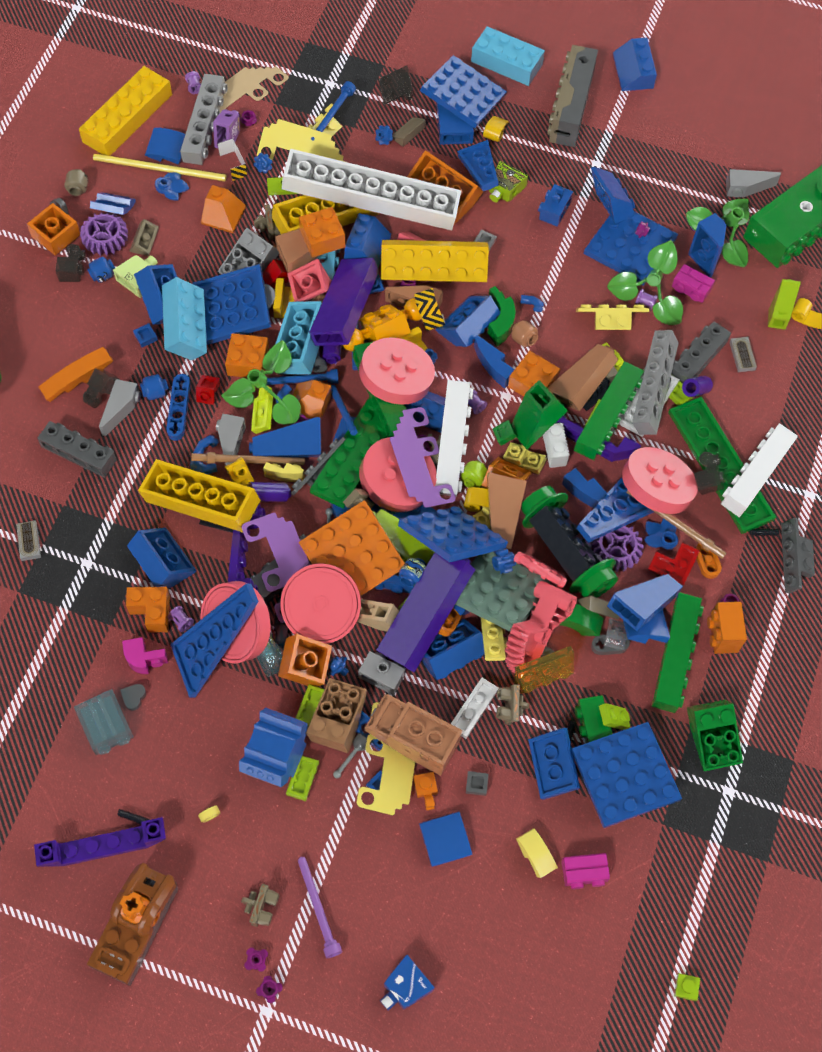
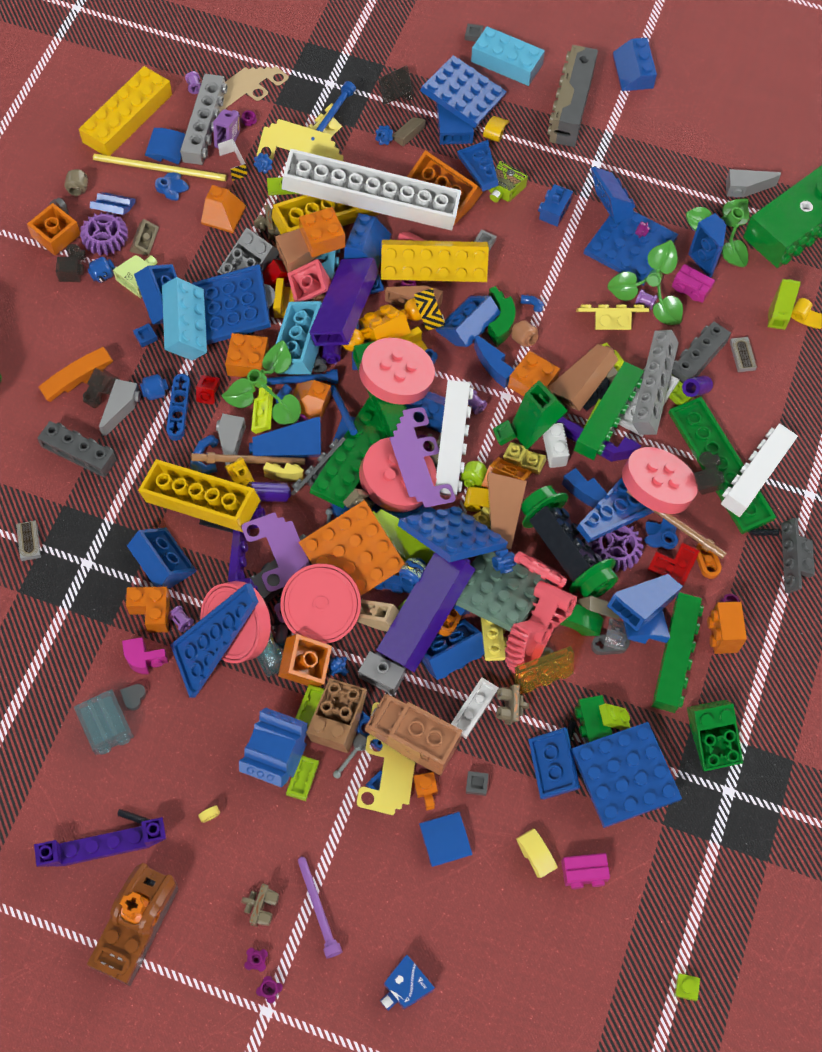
none -> dark grey plate [465,24,483,42]

